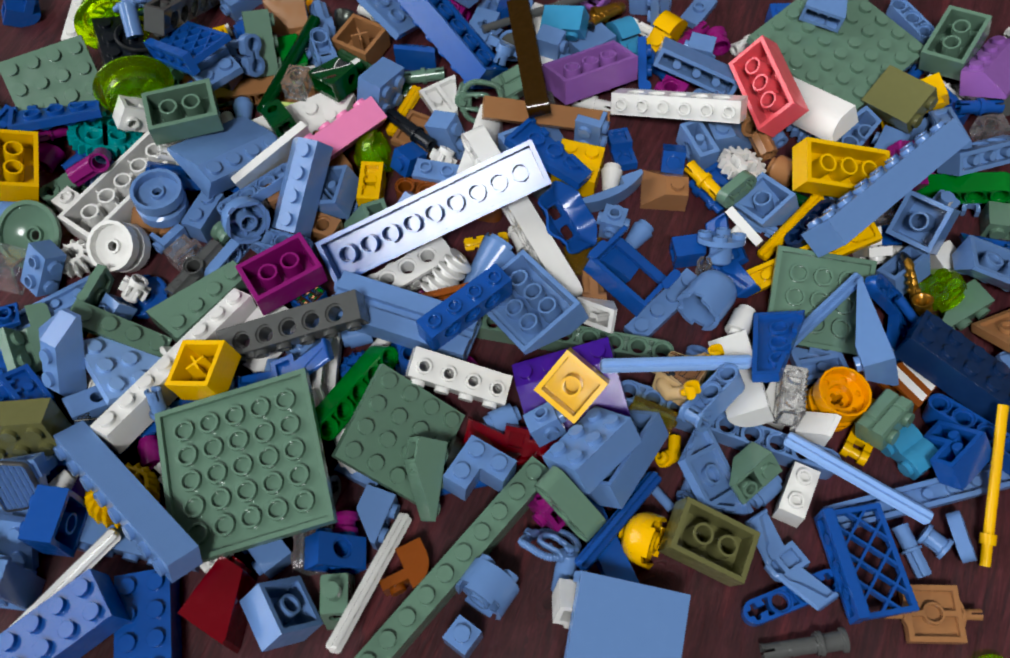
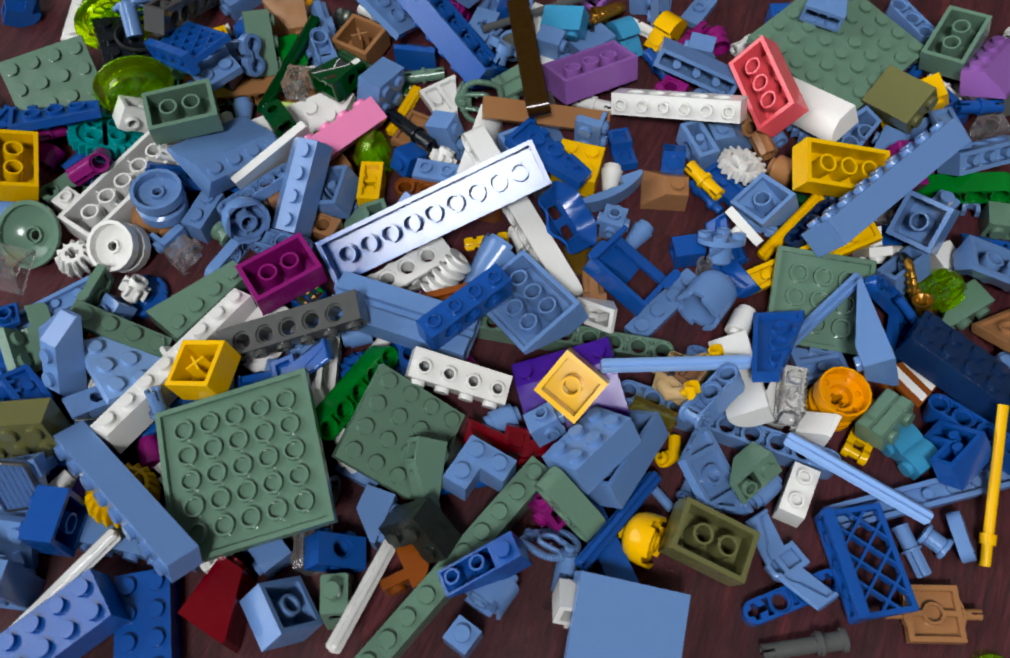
medium blue brick [20,239,67,297] -> none
dark grey piece [164,239,223,297] -> none
magenta wheel [332,510,359,536] -> none
blue plate [638,36,652,90] -> none
sand green beam [716,170,757,208] -> none
none -> pearl dark grey brick [378,496,462,564]
none -> blue slope [437,531,533,598]

